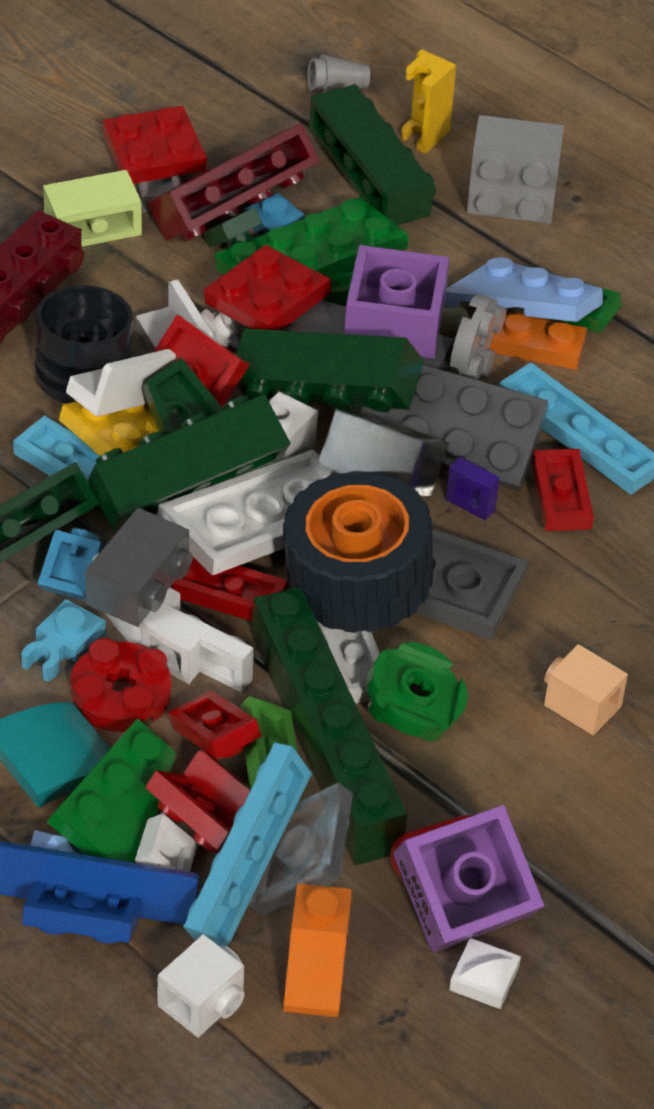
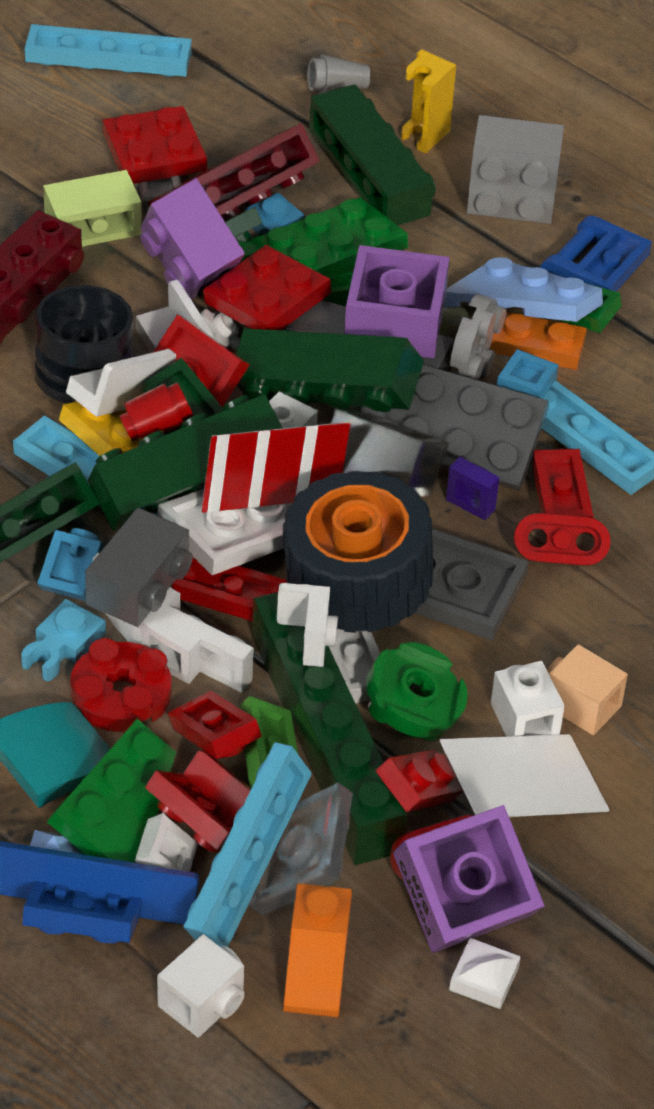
none -> medium azure plate [25,24,192,77]
none -> red brick [120,382,194,441]
none -> medium lavender brick [140,178,245,300]
none -> red sticker [201,422,351,513]
none -> white bracket [277,583,338,667]
none -> red plate [375,749,464,813]
none -> white sticker [440,734,610,817]
none -> white brick [491,661,565,737]
none -> dark azure plate [497,349,559,399]
none -> red plate [513,513,611,566]
none -> blue plate [540,215,652,292]

